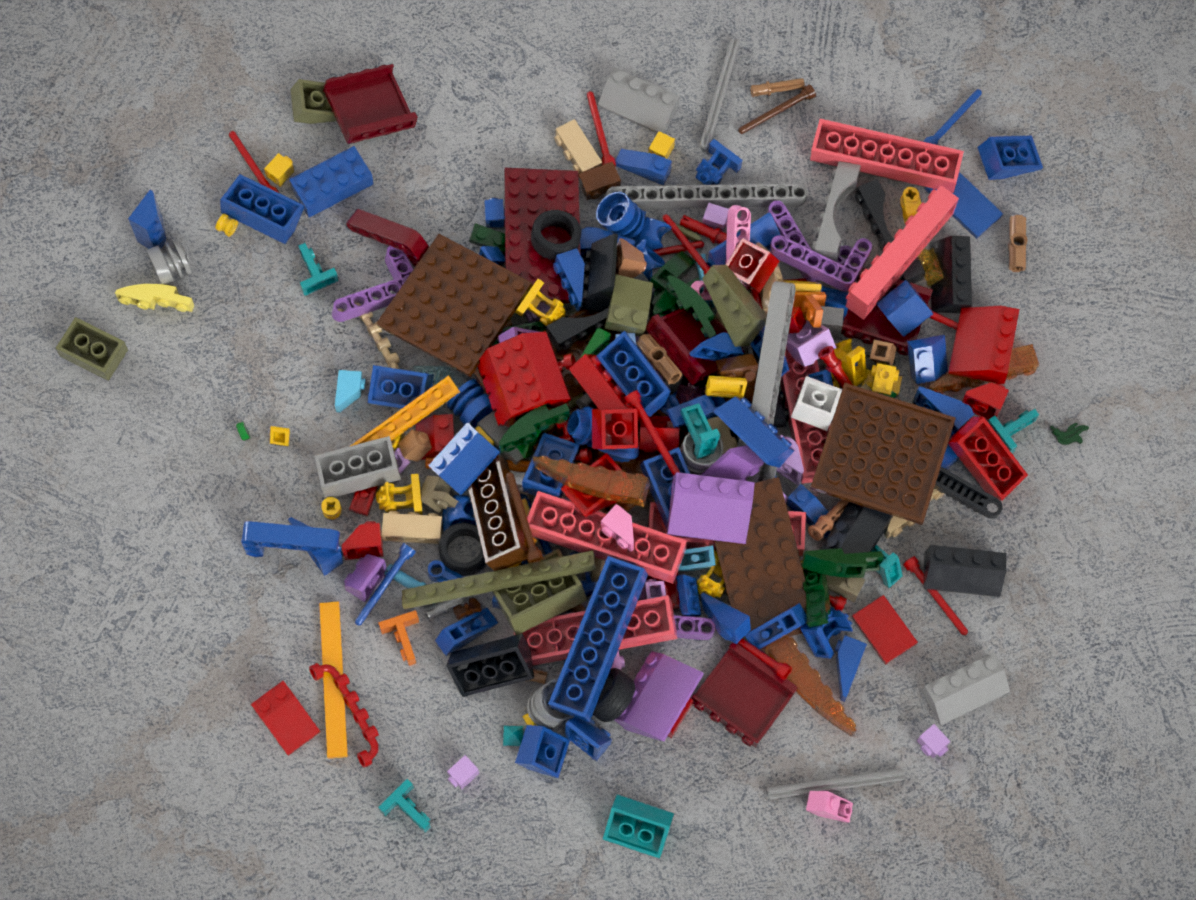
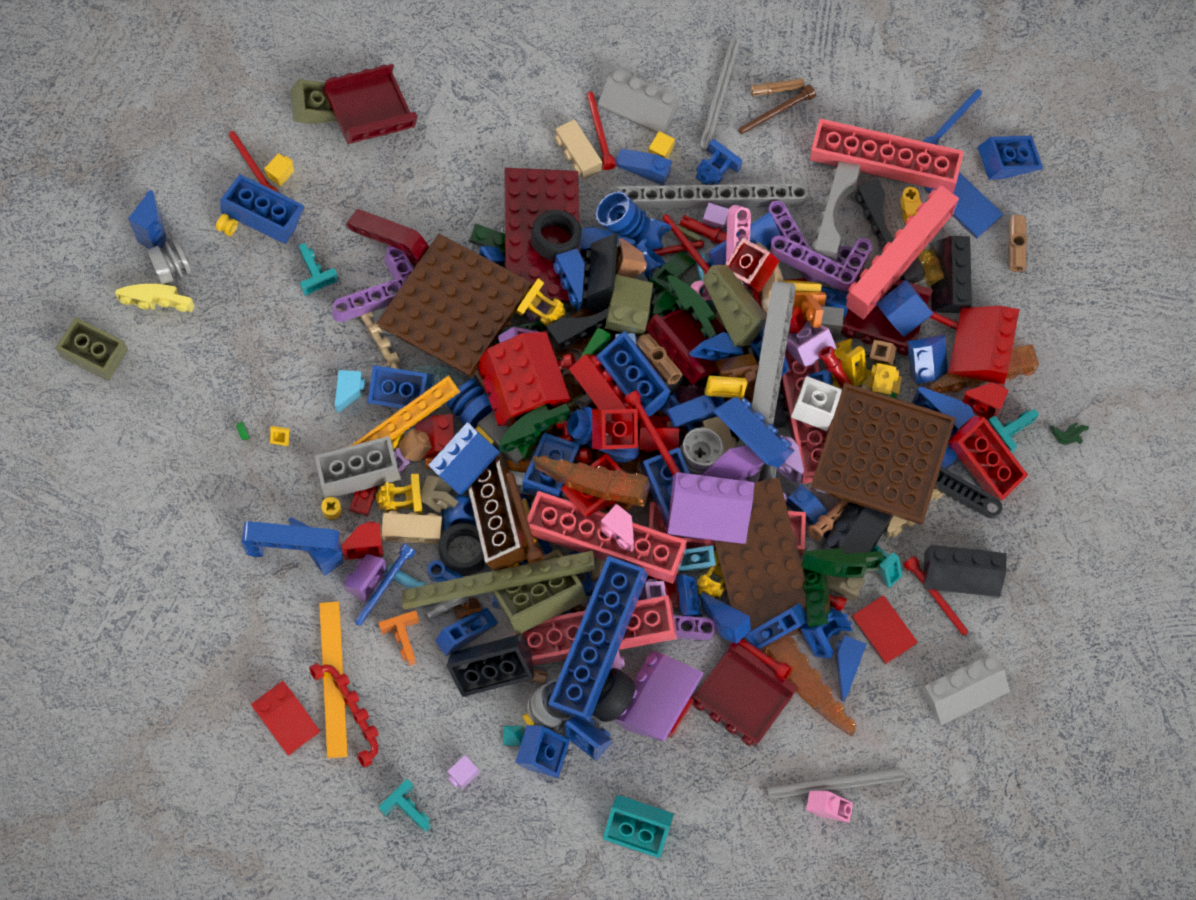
blue brick [289,146,374,218] -> none
blue brick [485,198,505,228] -> none
reddish brown brick [578,162,621,200] -> none
teal bracket [680,403,720,459] -> none
lavender brick [917,724,950,758] -> none

